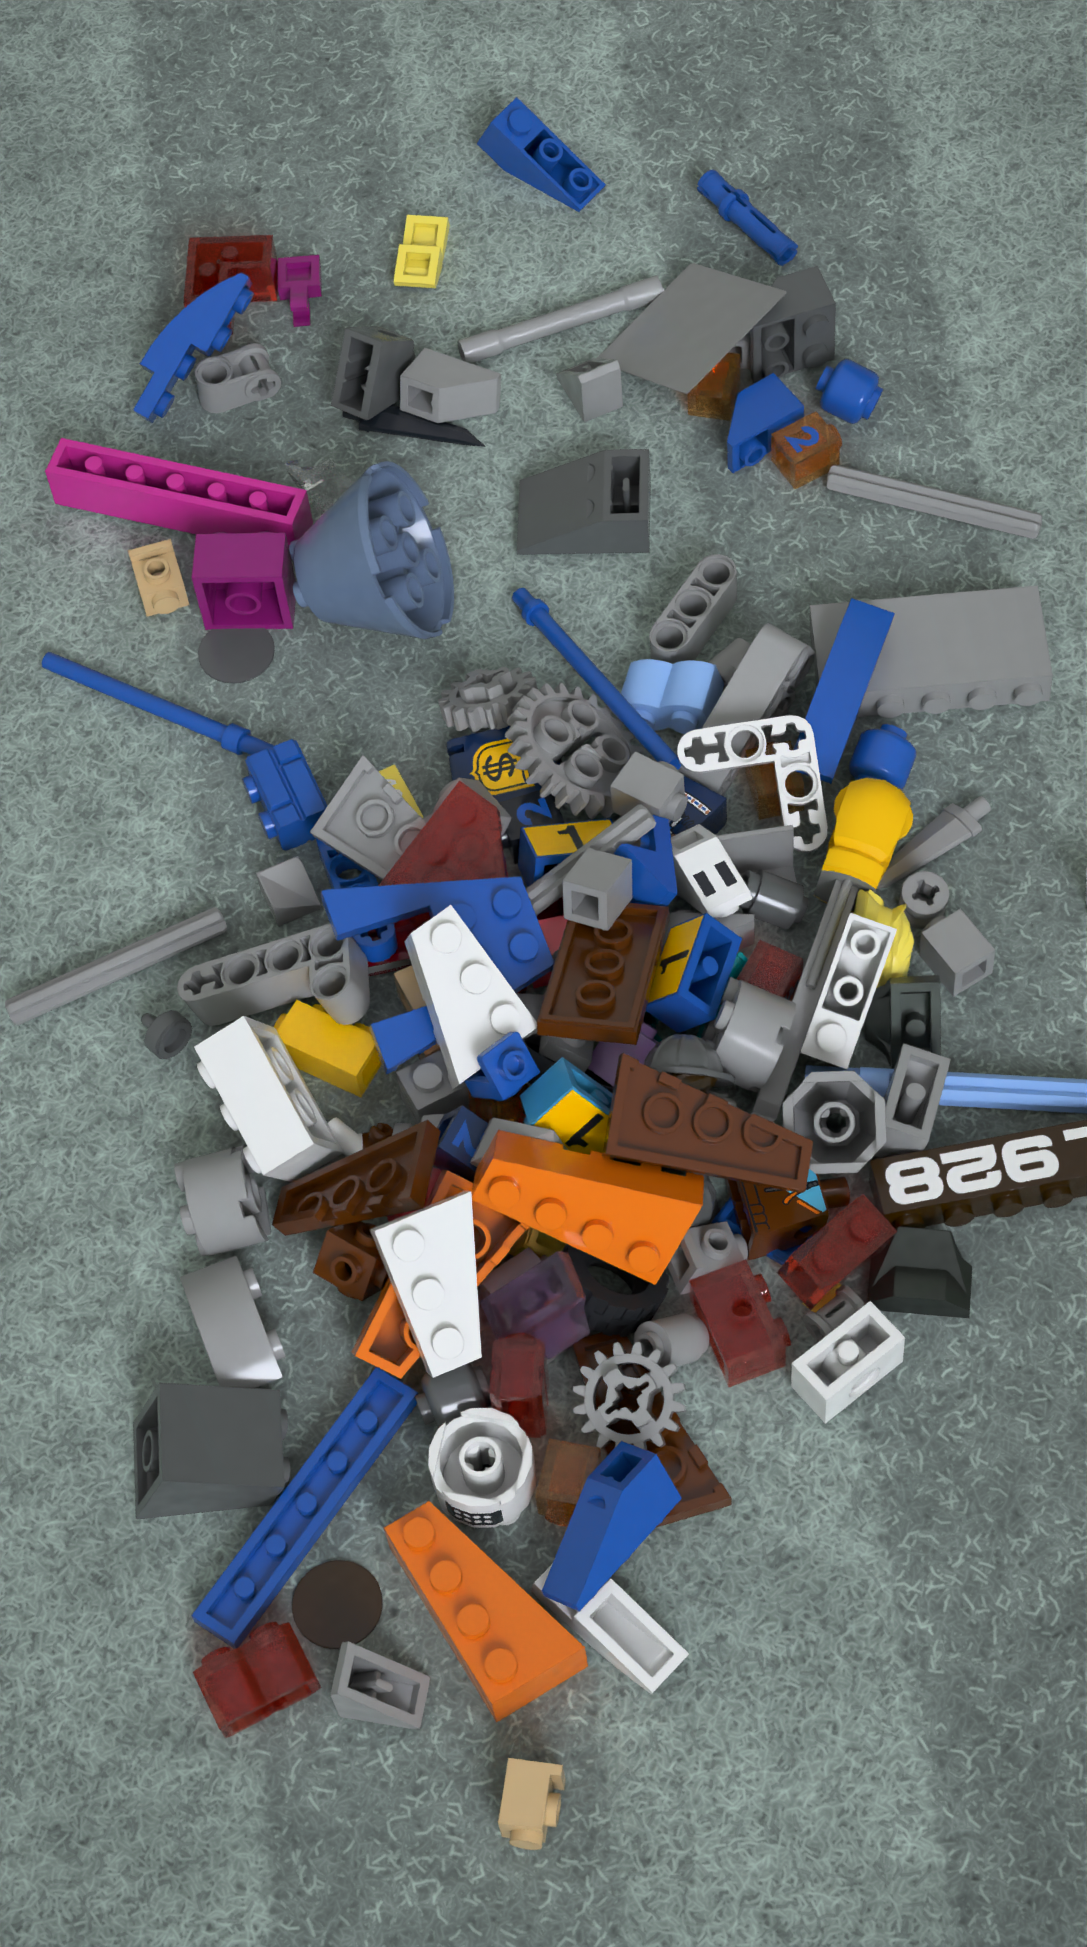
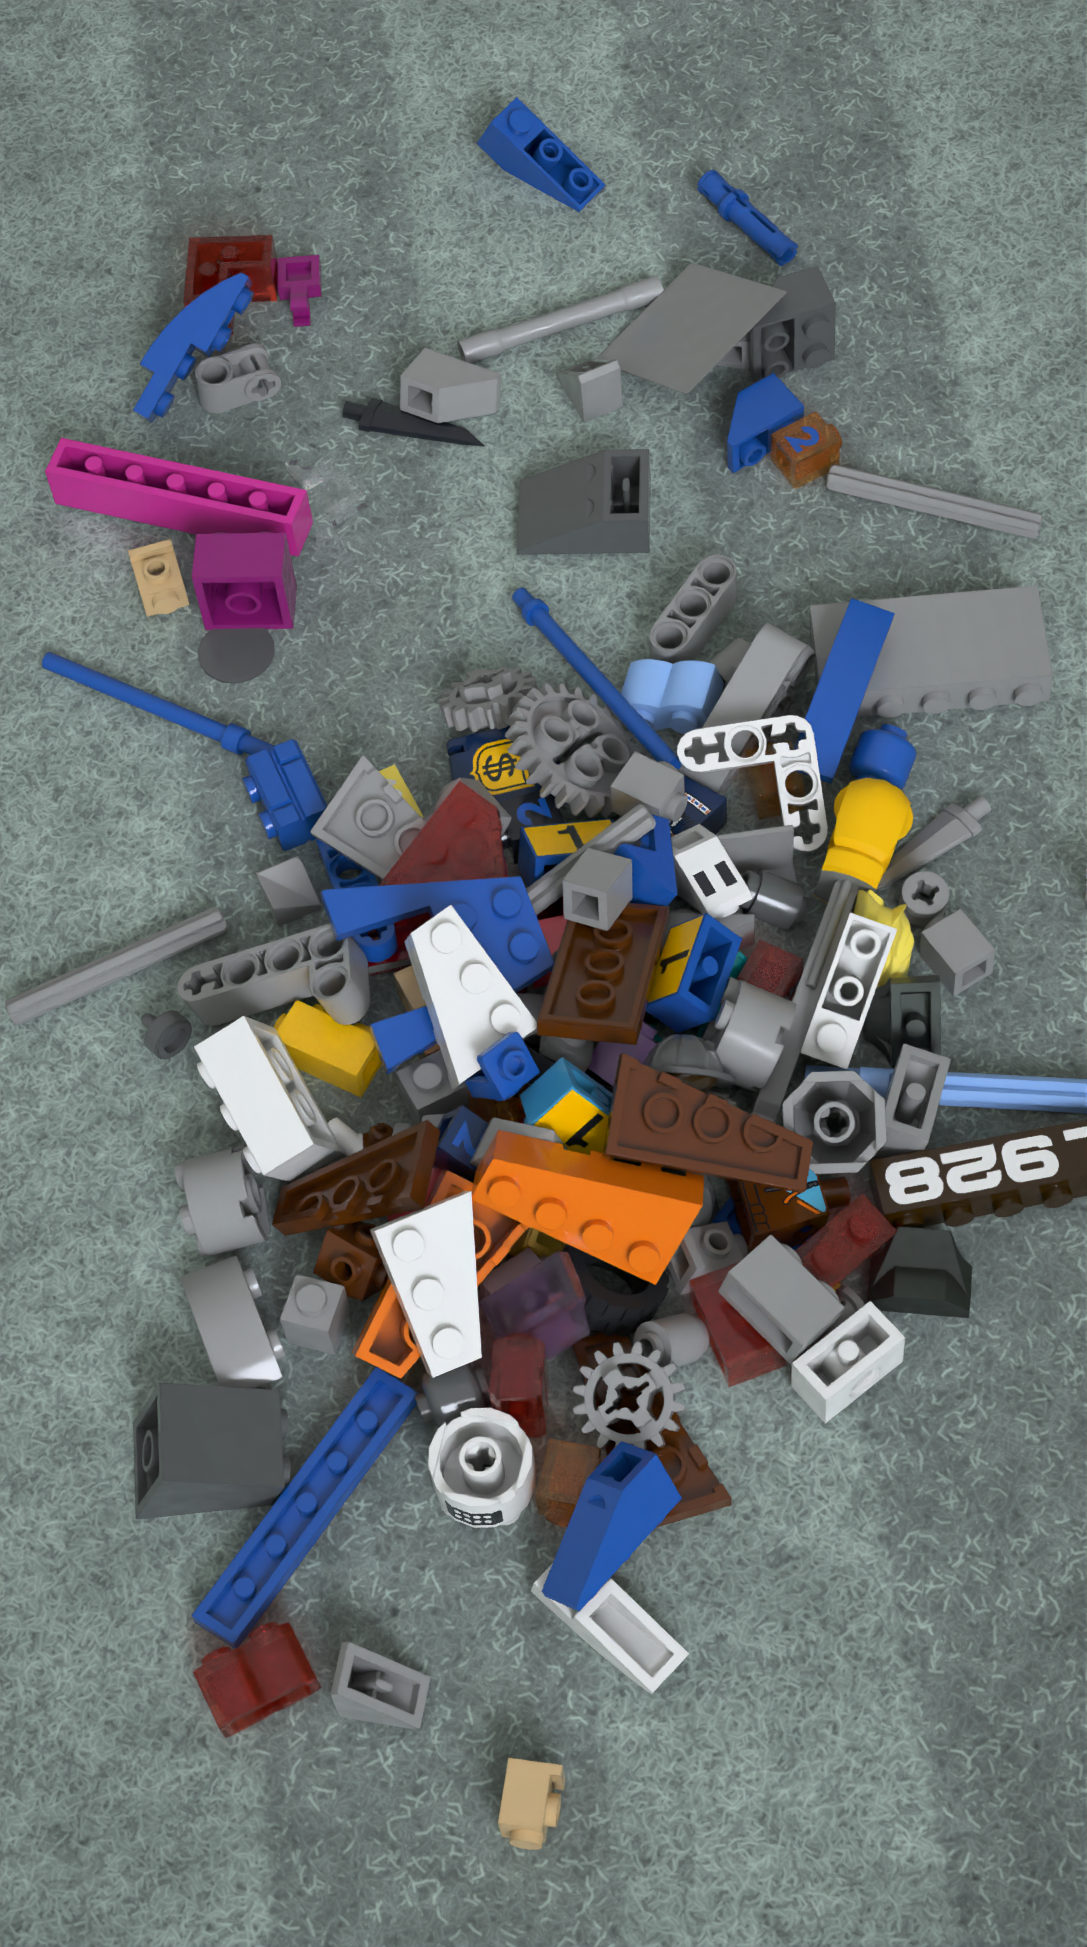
sand blue cone [289,461,454,639] -> none
dark brown piece [292,1560,383,1649] -> none
dark grey torso [331,326,415,420] -> none
orange wedge [384,1501,588,1722] -> none
light yellow slope [393,215,450,288] -> none
clear orange brick [687,352,741,421] -> none
blue head [815,359,883,424] -> none
none -> light grey brick [280,1274,351,1355]
none -> light grey brick [718,1235,845,1365]

